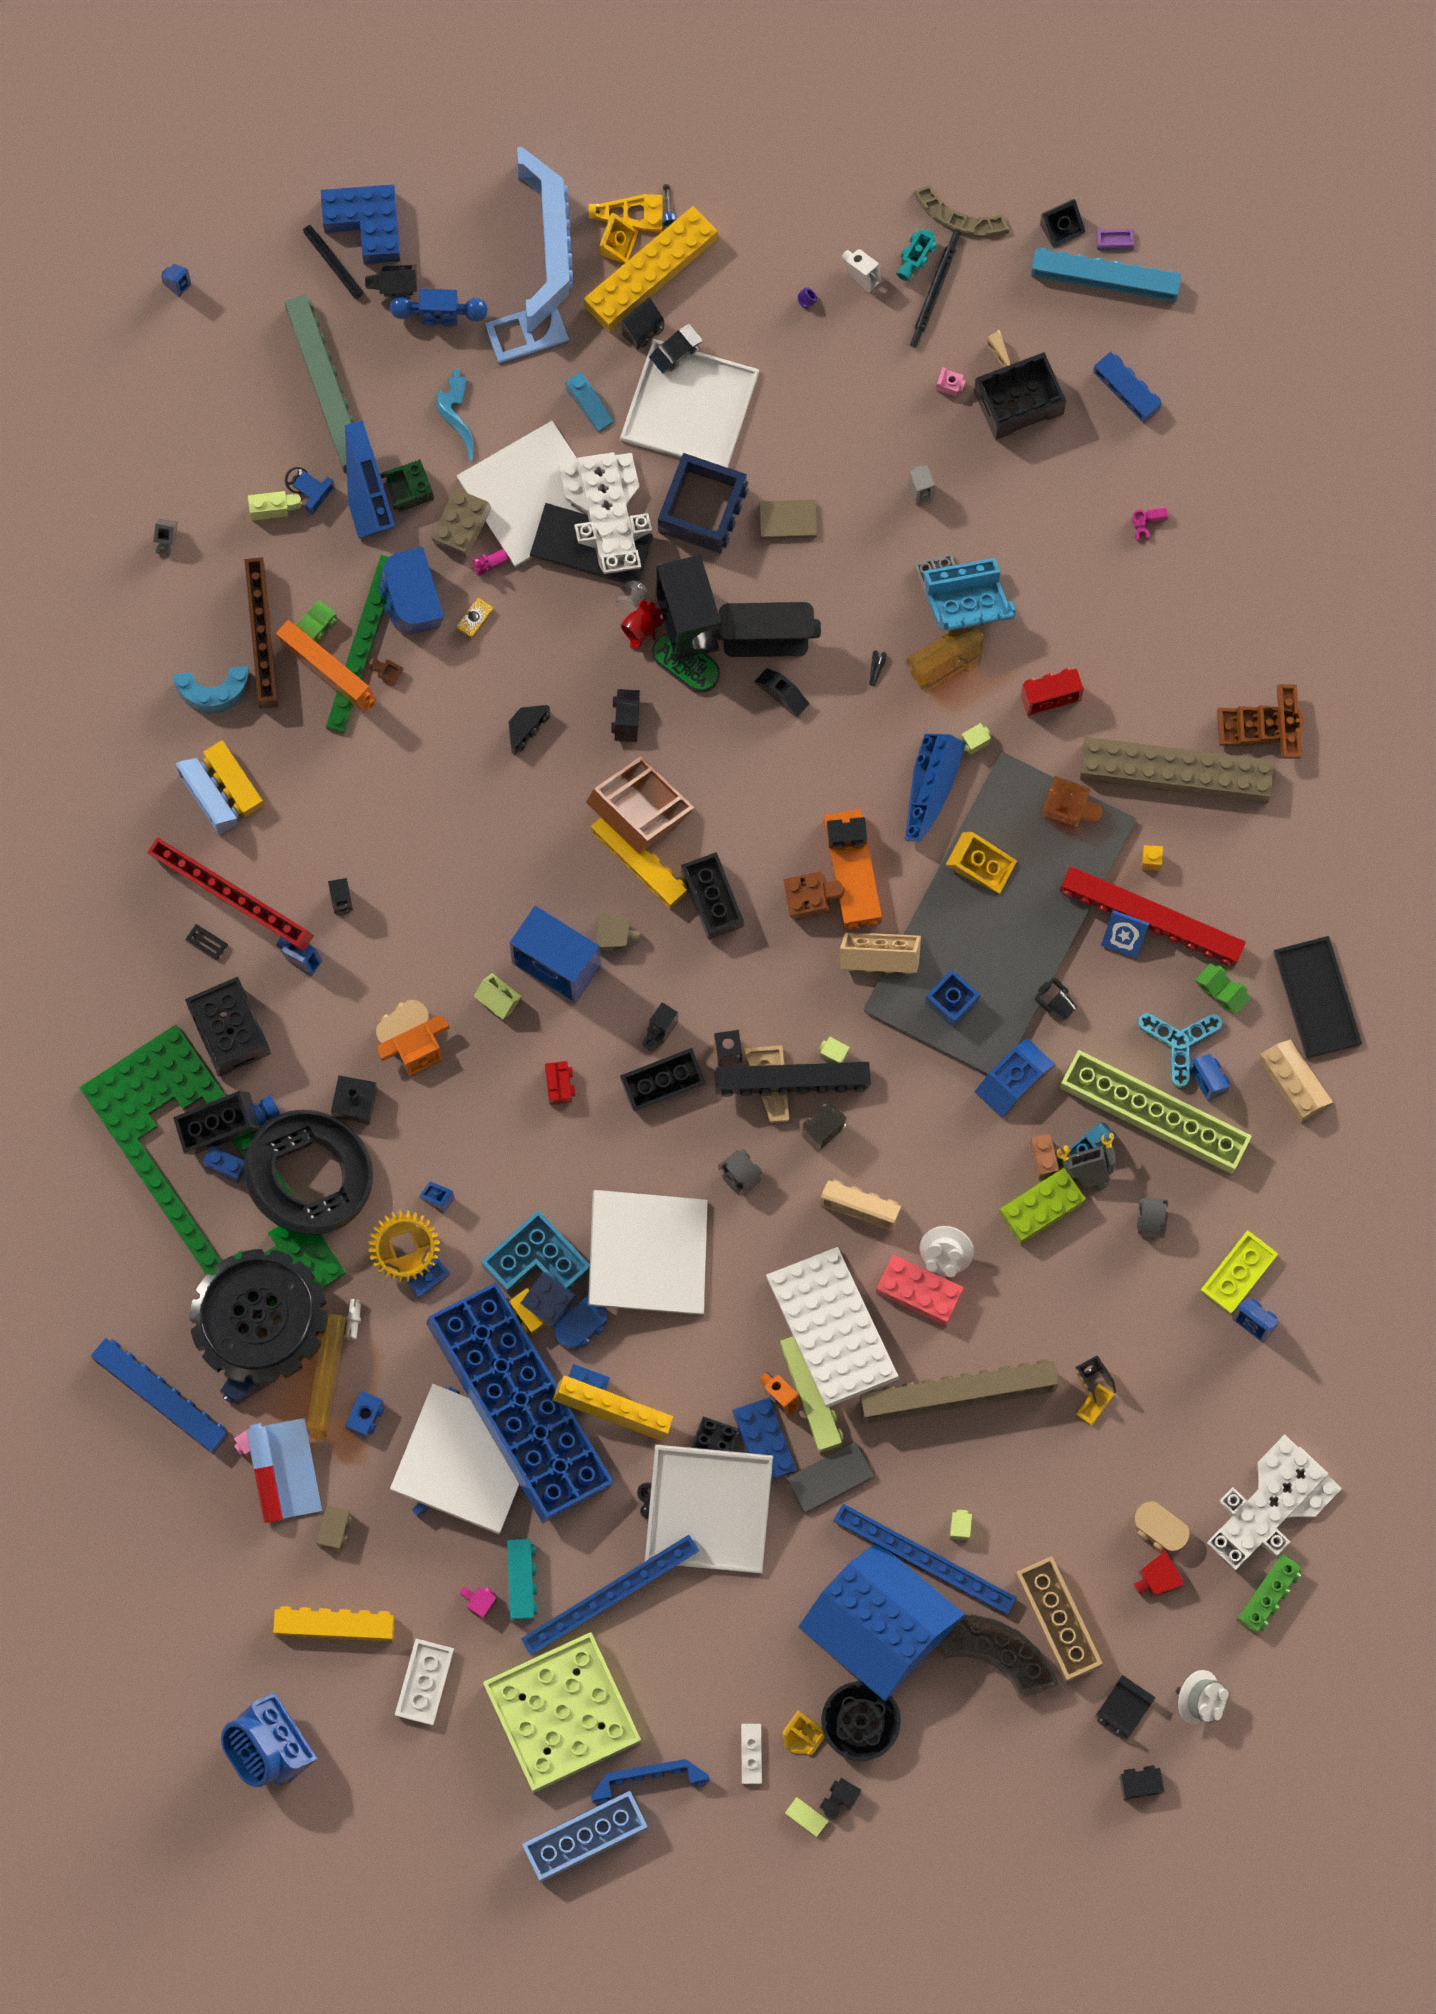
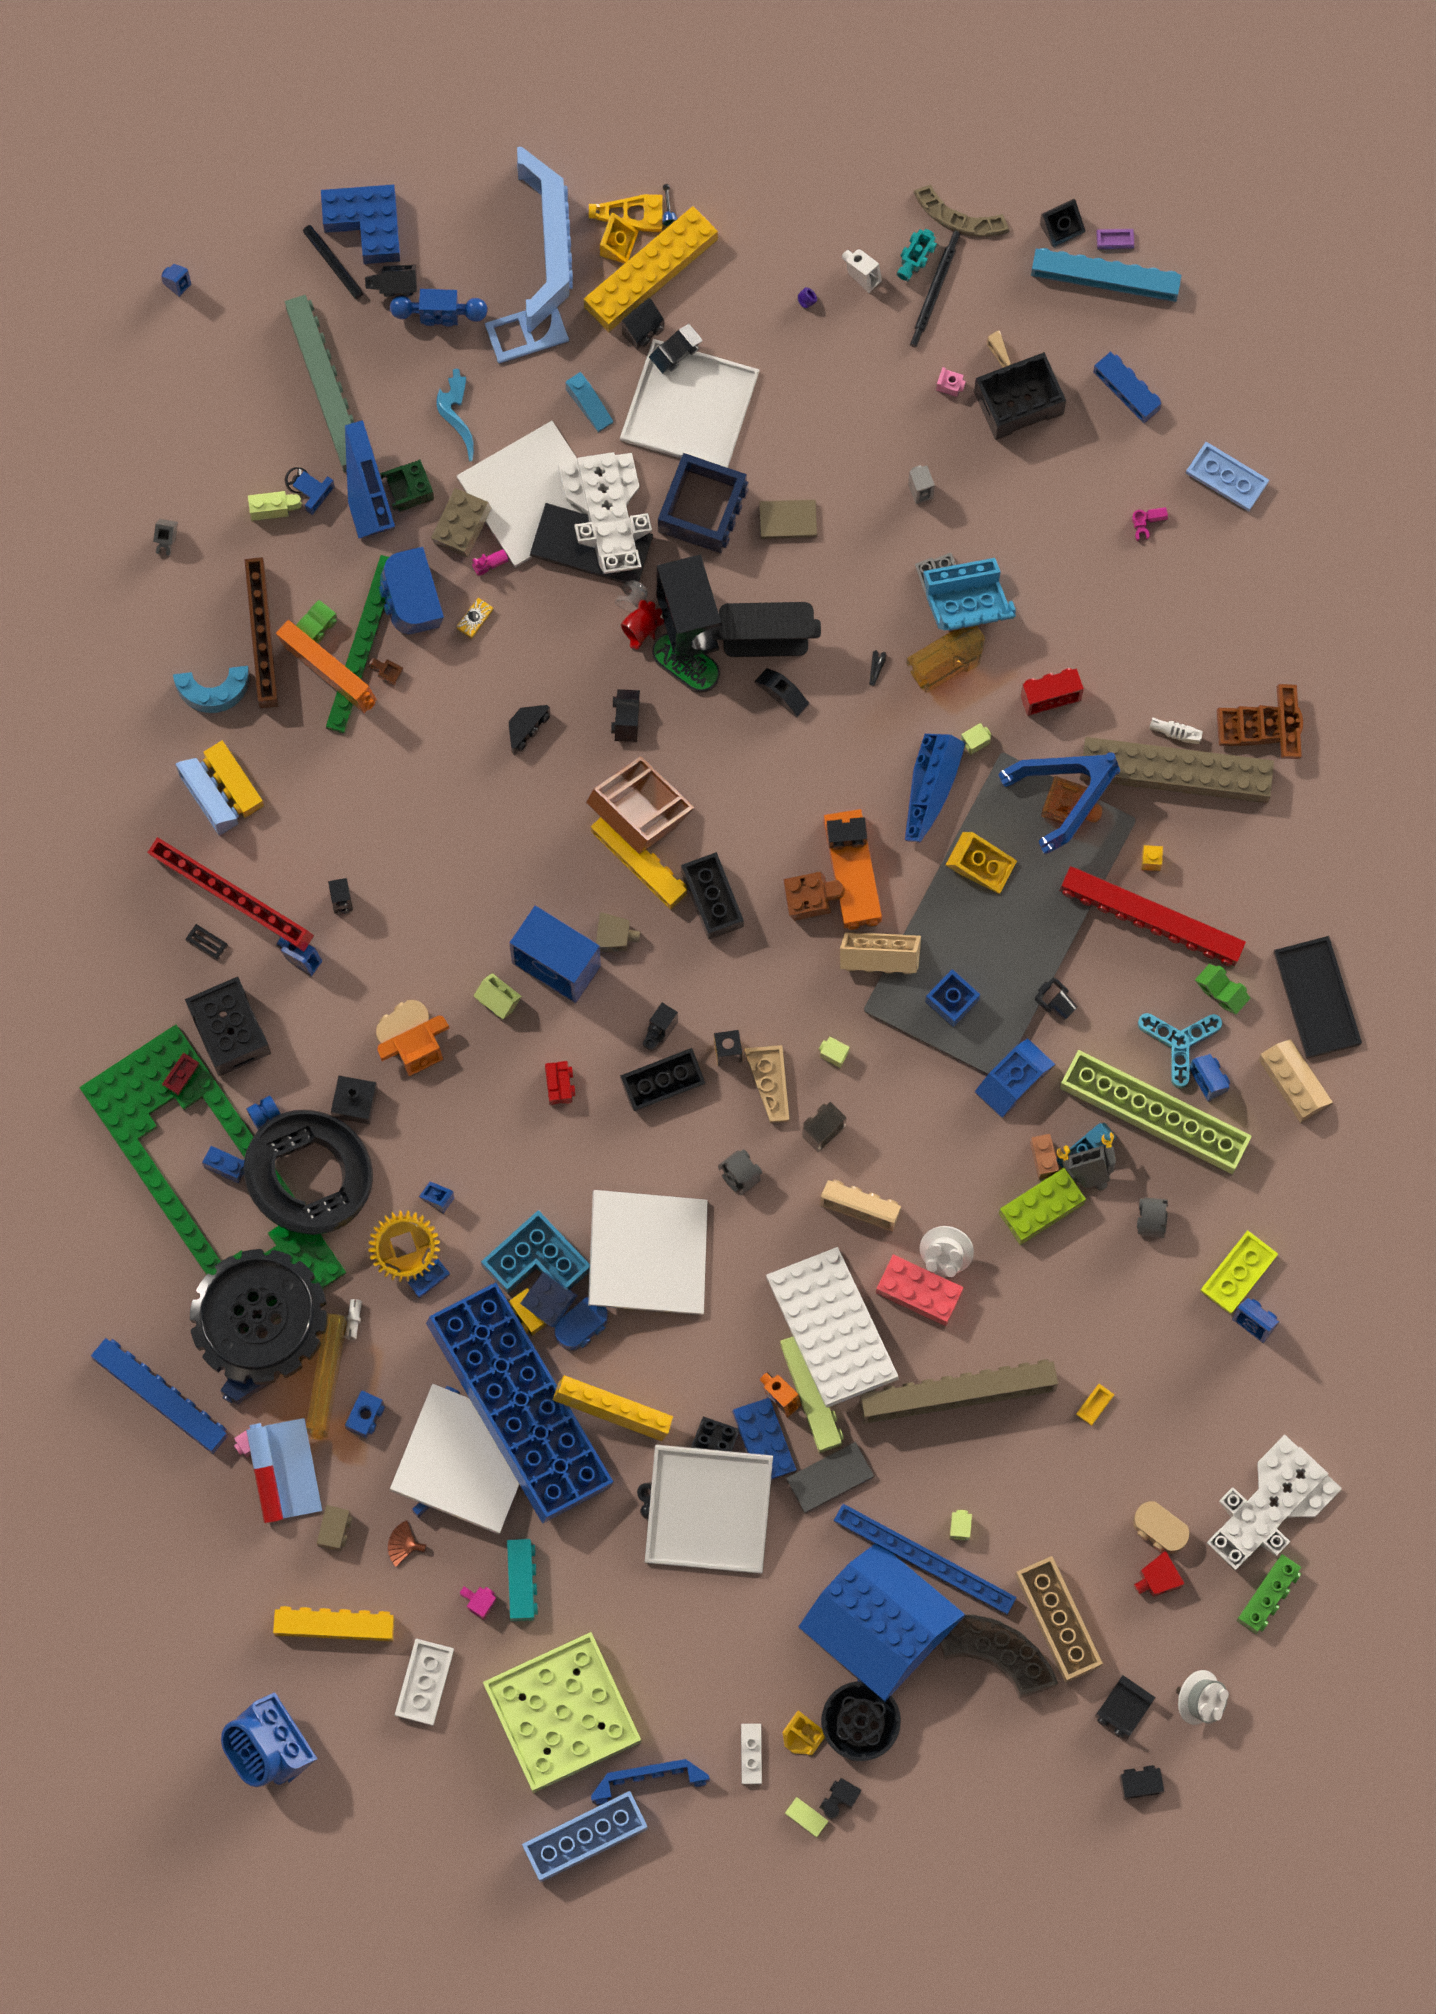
black brick [173,1091,260,1155] -> none
blue plate [521,1535,699,1655] -> none
blue brick [568,1364,610,1391] -> none
black brick [714,1062,871,1097] -> none
black piece [1075,1355,1116,1404] -> none
blue tile [1101,910,1149,958] -> none
none -> dark red plate [162,1053,200,1096]
none -> copper hand [388,1520,427,1567]
none -> blue piece [998,752,1120,854]
none -> white hinge [1149,718,1203,744]
none -> light blue plate [1186,442,1269,512]

